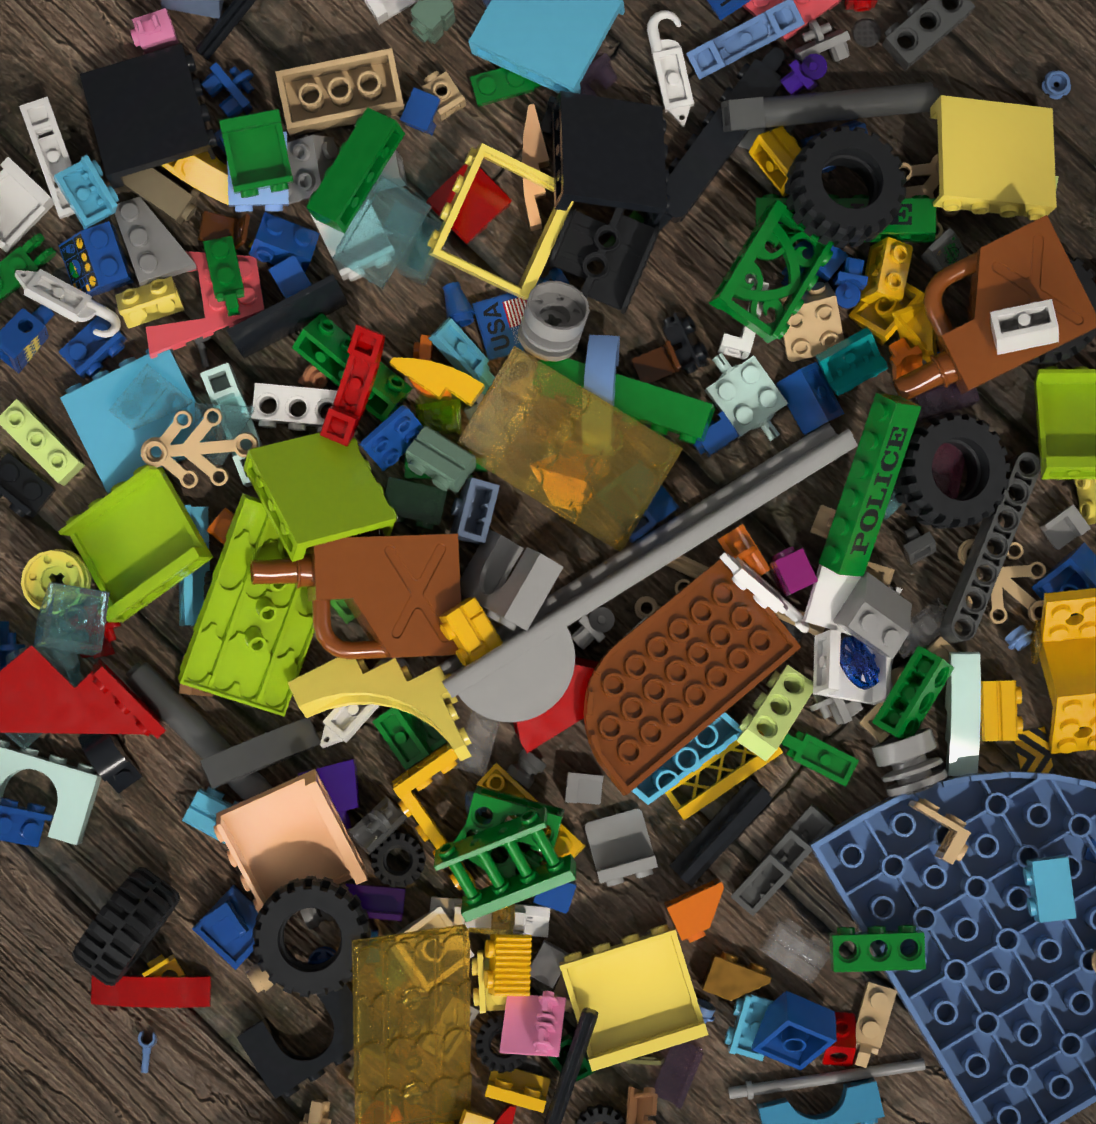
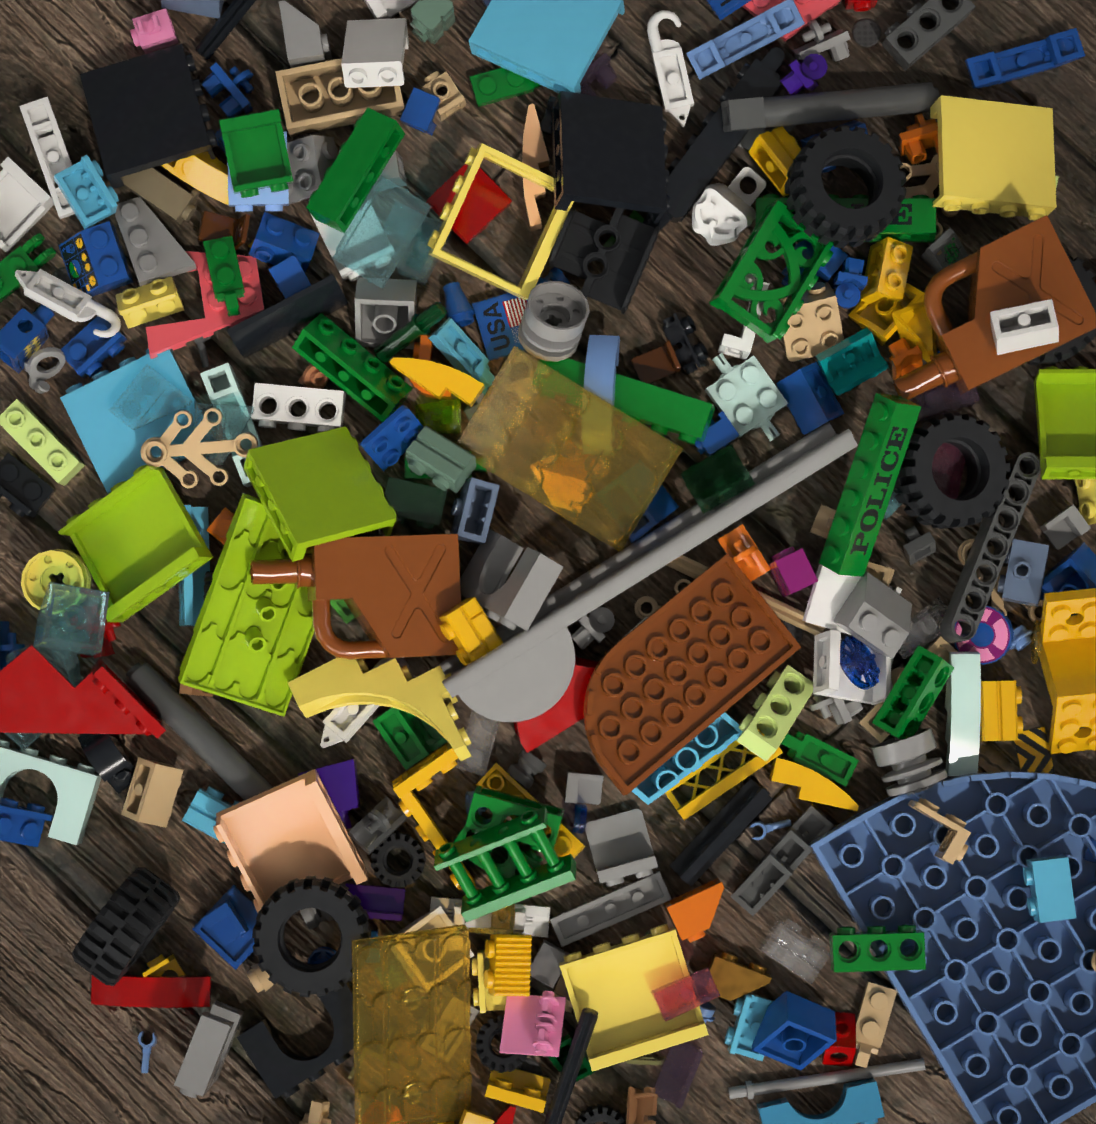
dark grey slope [200,718,321,790] -> none
red slope [320,324,385,446] -> none
blue panel [533,882,577,913] -> none
white plate [719,552,810,633] -> none
medium blue plate [1042,71,1071,99] -> none
none -> light grey piece [24,347,66,394]
none -> tan brick [121,757,184,828]
none -> light grey arch [174,1001,244,1098]
none -> light grey slope [279,0,332,68]
none -> white panel [341,18,409,88]
none -> light grey slope [354,278,417,349]
none -> dark green axle [374,302,447,363]
none -> light grey plate [550,871,672,947]
none -> clear blue tile [572,803,587,834]
none -> clear pink slope [650,968,720,1022]
none -> clear green bracket [681,445,755,514]
none -> white piece [692,167,767,246]
none -> medium blue hand [749,819,792,840]
none -> yellow slope [769,757,859,811]
none -> orange hips [899,113,938,165]
none -> tile [954,605,1014,665]
none -> blue slope [965,28,1085,89]
none -> sand blue brick [997,539,1049,607]

